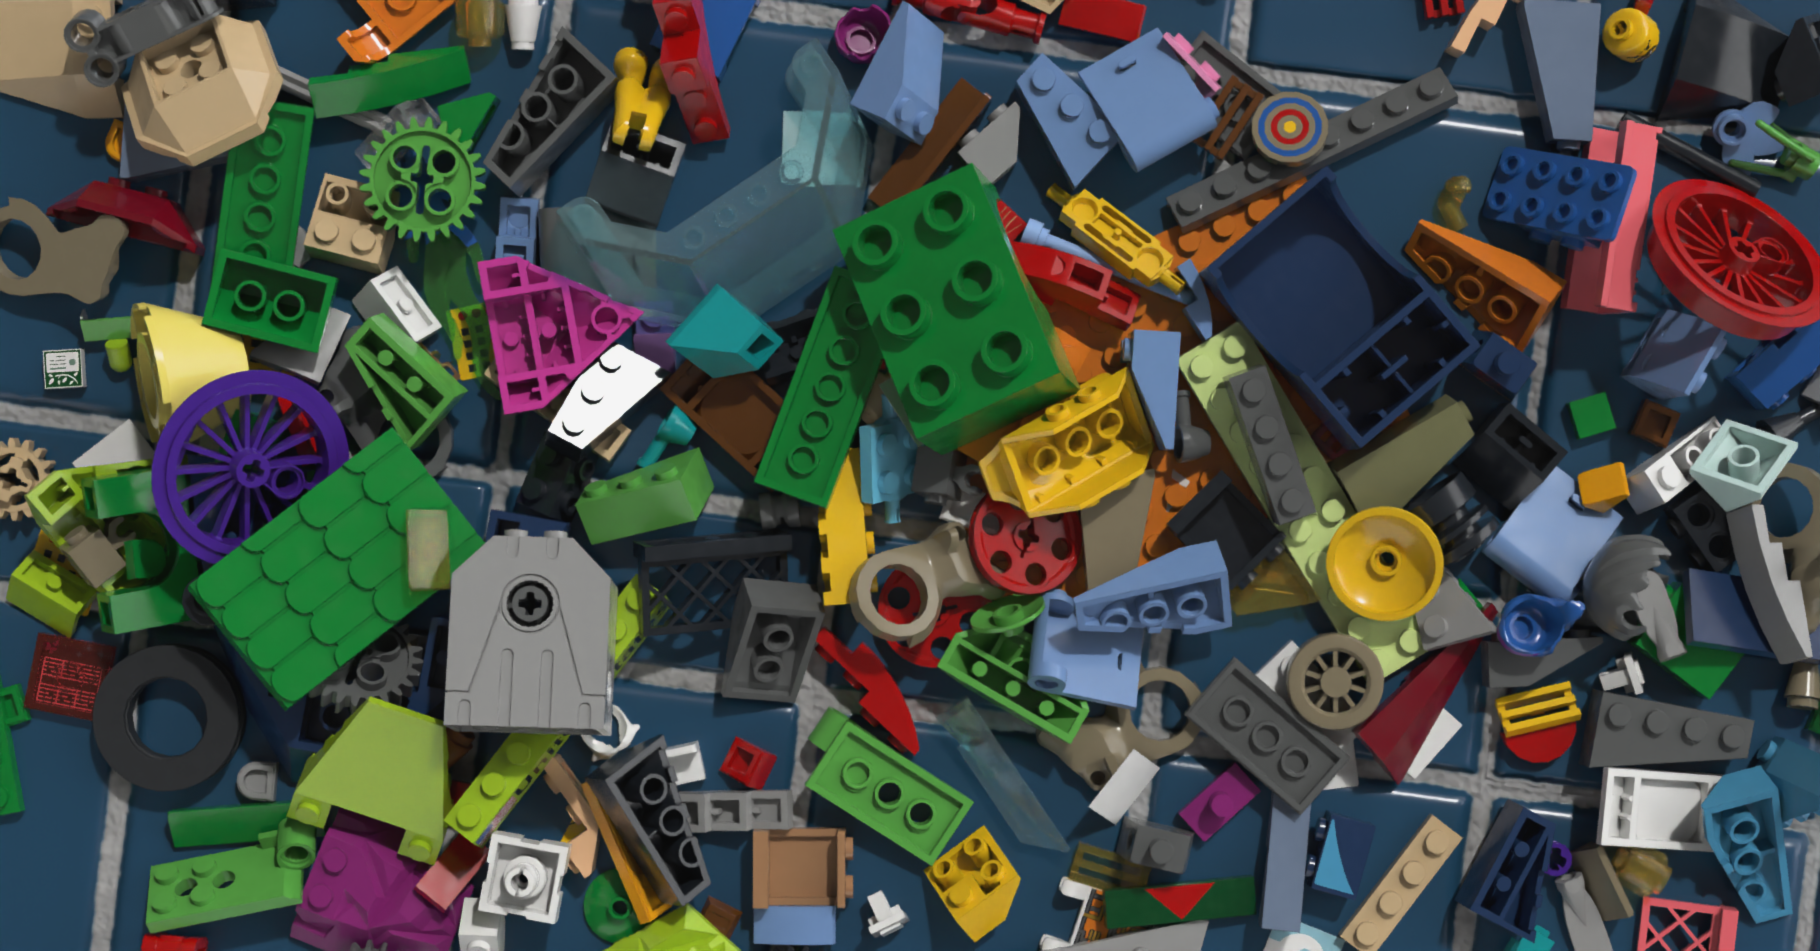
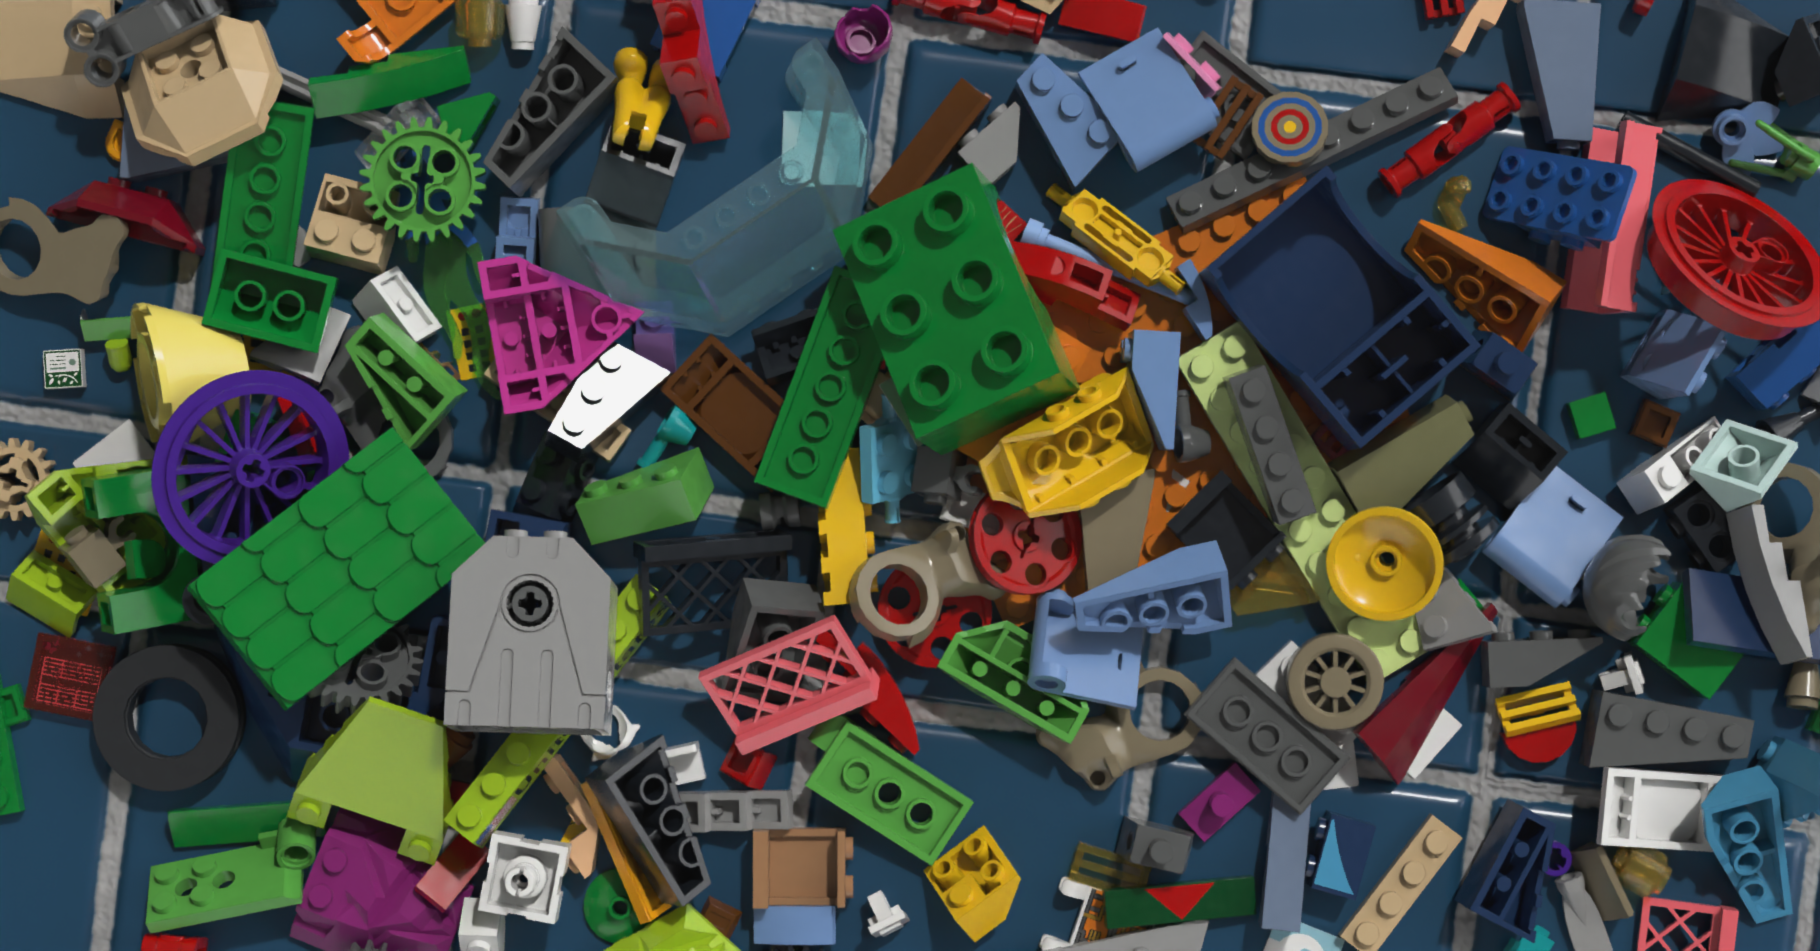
light grey tile [237,761,279,801] -> none
clear yellow slope [406,509,451,591] -> none
teal slope [665,283,784,378] -> none
medium blue slope [850,1,944,145] -> none
clear light blue wedge [936,695,1071,853] -> none
bright green dish [970,594,1045,637] -> none
white sticker [1088,749,1160,825] -> none
blue hair [1496,593,1585,657] -> none
light orange slope [1577,462,1630,513] -> none
yellow head [1602,8,1660,63] -> none
light grey piece [1634,571,1687,663] -> none
none -> coral fence [698,614,880,755]
none -> red piece [1377,82,1521,199]

